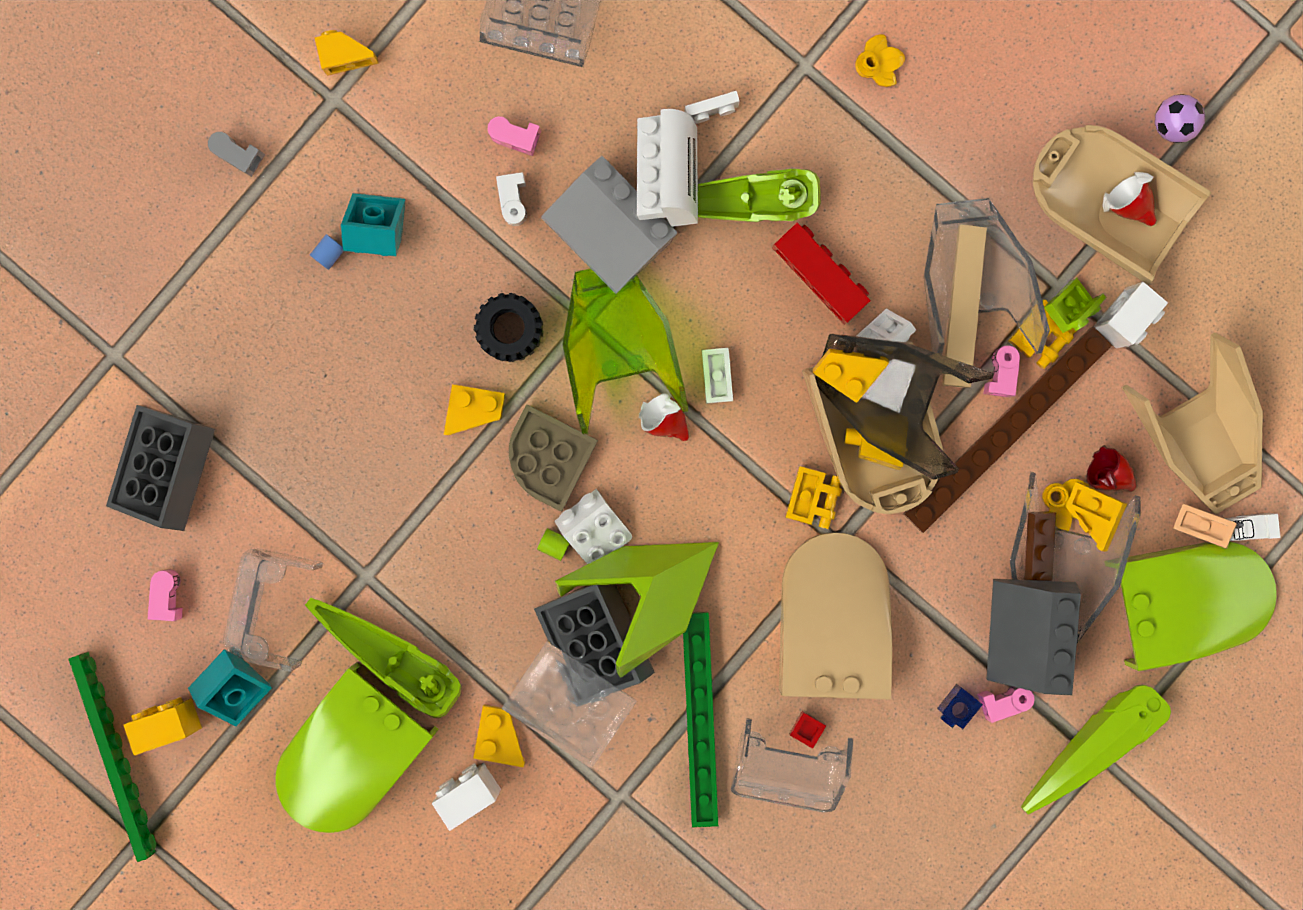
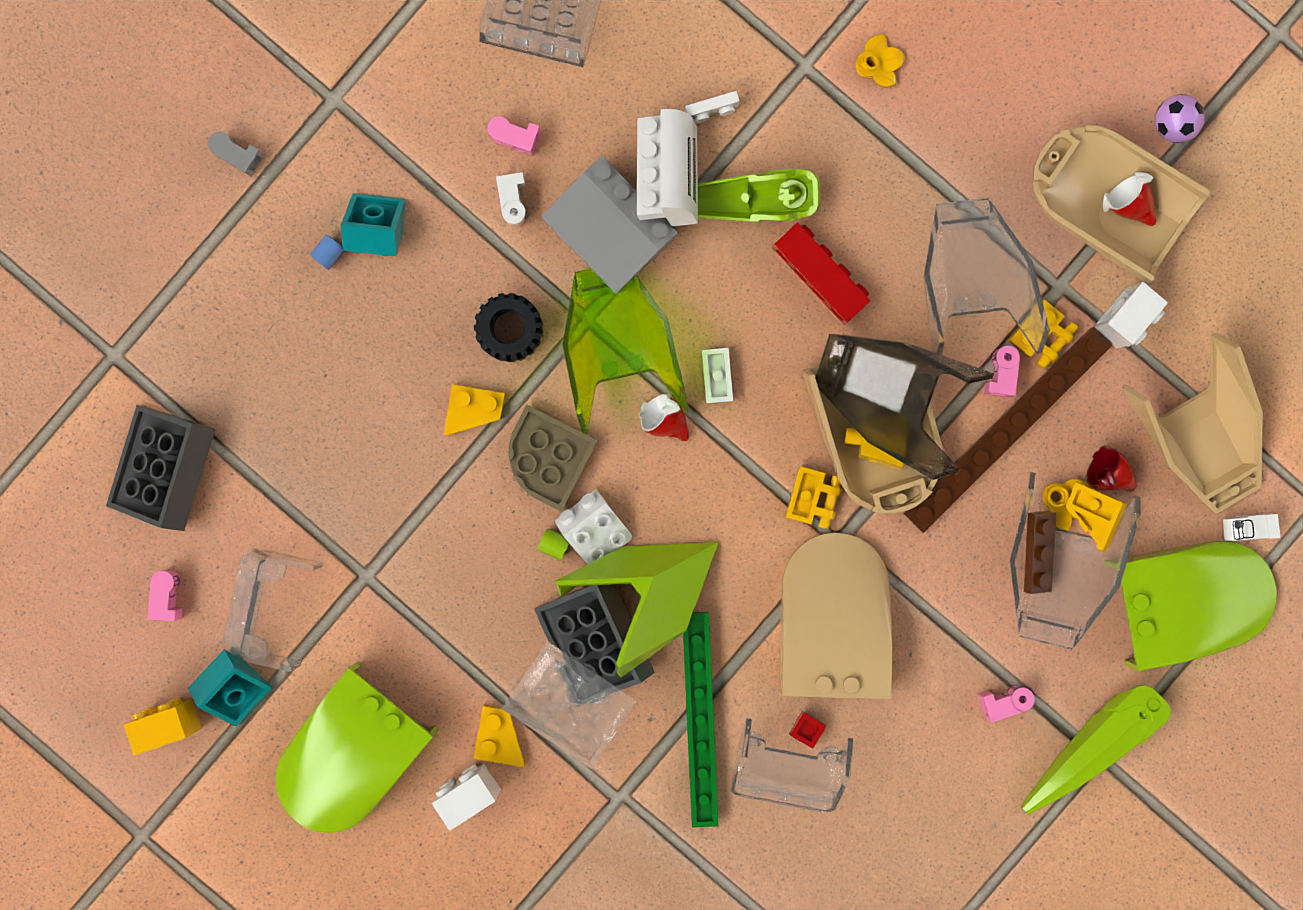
green plate [68,652,156,862] -> none
lime piece [305,598,462,718] -> none
yellow slope [314,30,379,76] -> none
yellow wing [813,349,889,403] -> none
white wing [849,309,916,351] -> none
clear blue brick [937,684,983,730] -> none
tan tile [942,225,987,388] -> none
dark grey slope [986,579,1081,695] -> none
lime bracket [1044,278,1107,333] -> none
light nougat plate [1173,504,1237,549] -> none

